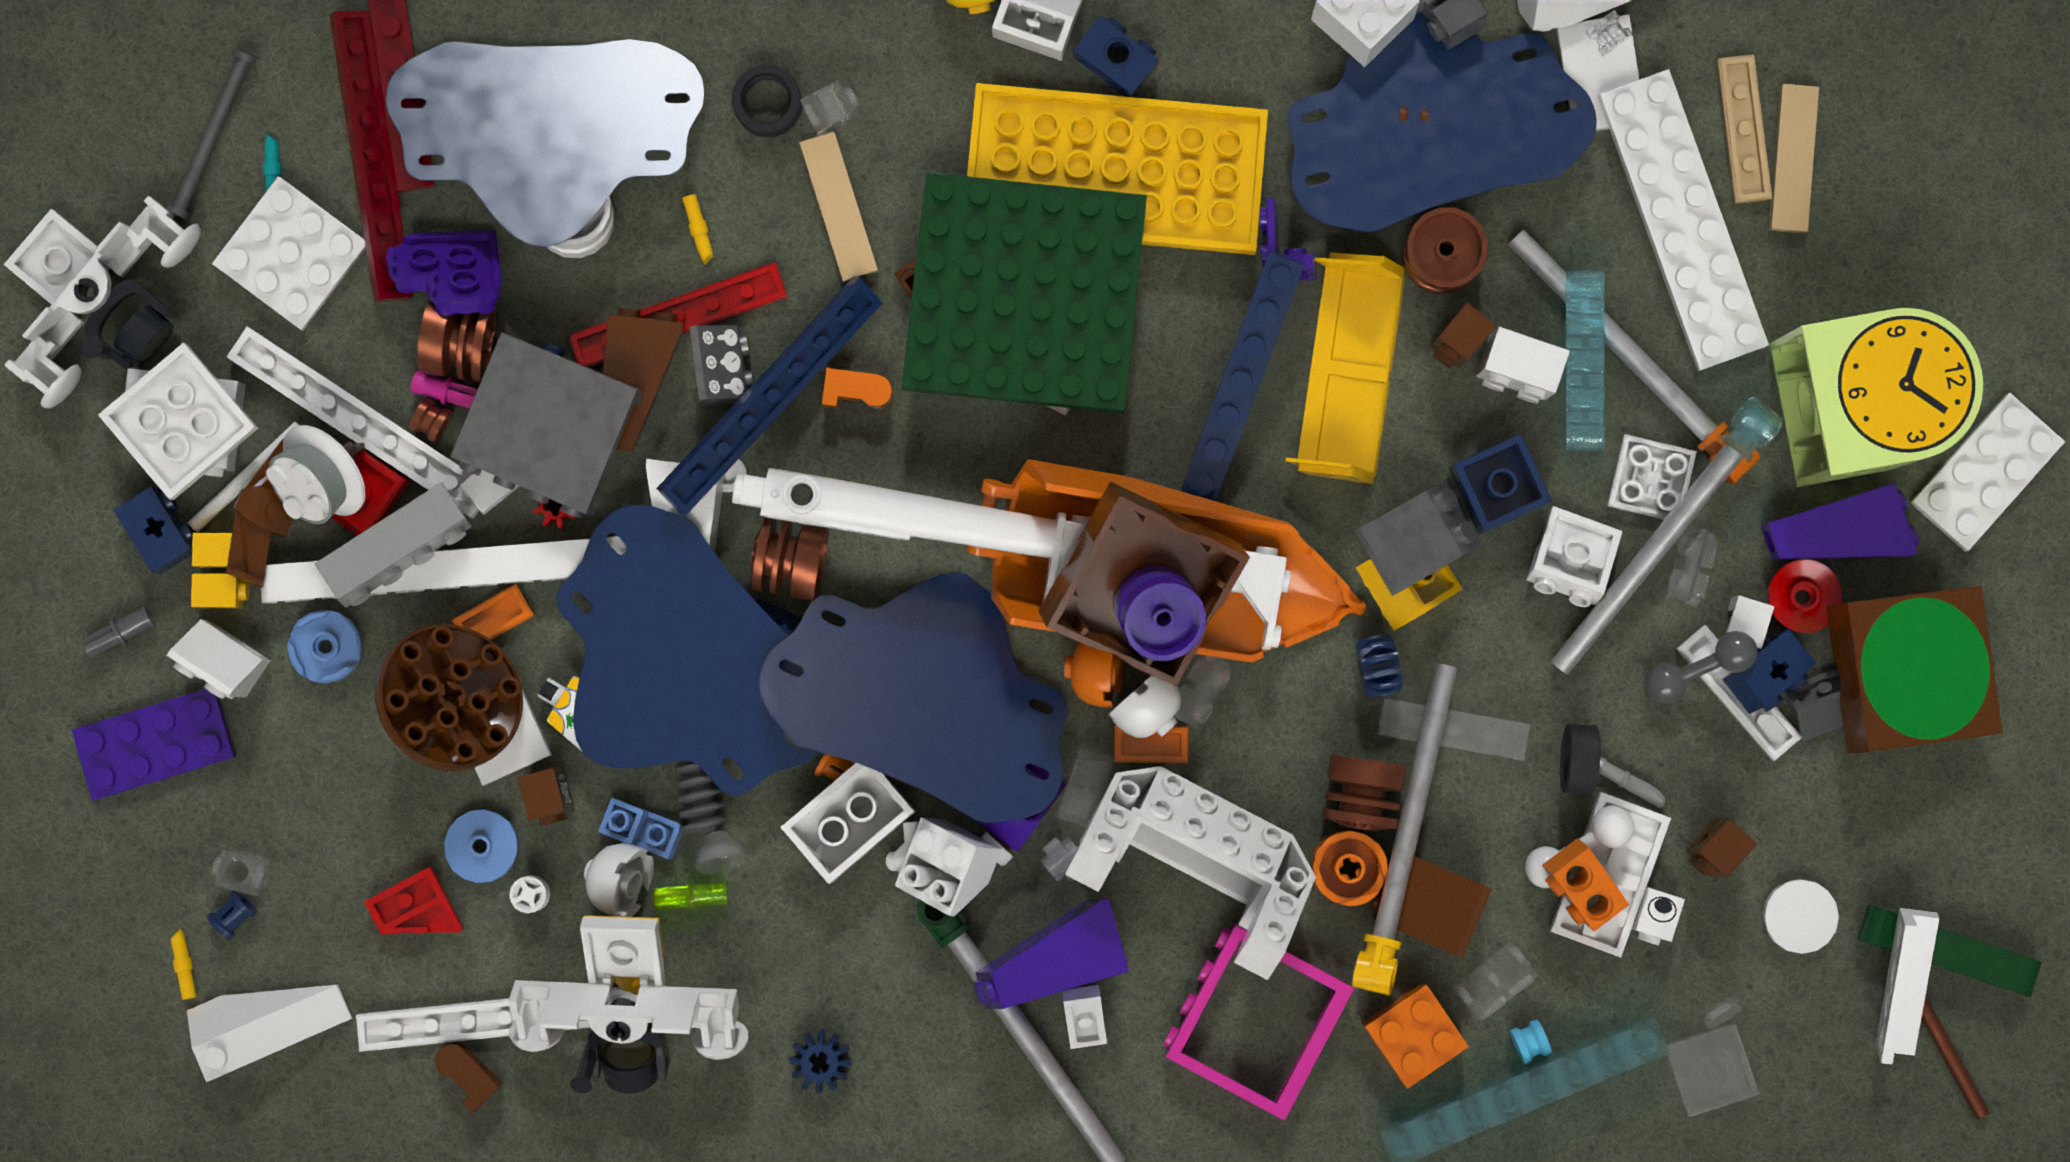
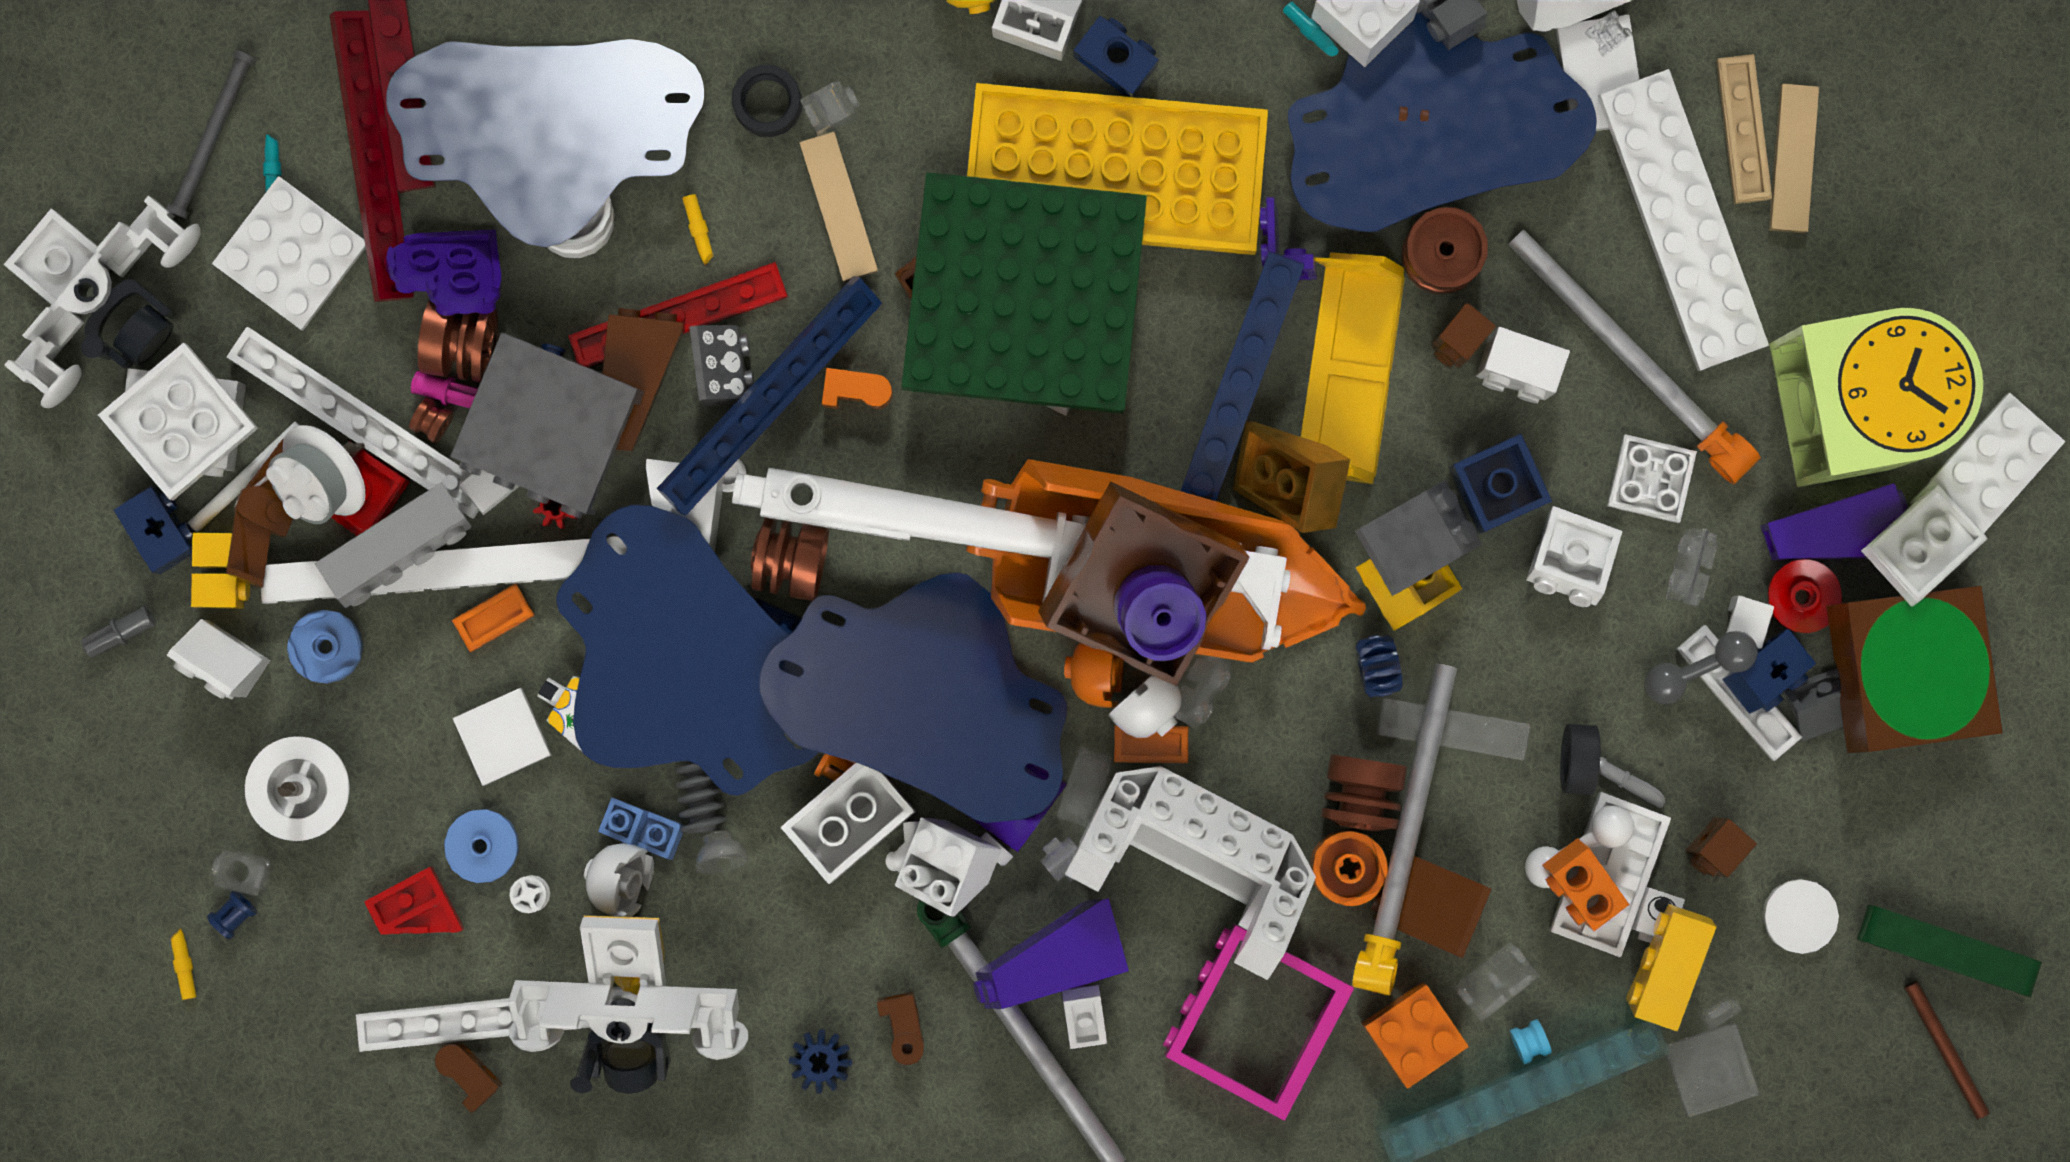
dark purple plate [71,689,236,801] -> none
white wedge [187,984,352,1082] -> none
reddish brown bracket [375,624,523,771] -> none
reddish brown brick [517,767,575,826] -> none
clear neon green axle [653,881,728,911] -> none
flat silver piece [1550,396,1784,675] -> none
clear light blue beam [1566,270,1605,451] -> none
white fence [1876,908,1939,1064] -> none
none -> white piece [245,737,350,841]
none -> reddish brown leg [876,991,924,1065]
none -> pearl gold slope [1233,421,1350,533]
none -> teal piece [1283,2,1339,56]
none -> yellow wedge [1626,904,1716,1032]
none -> white tile [1861,483,1988,607]

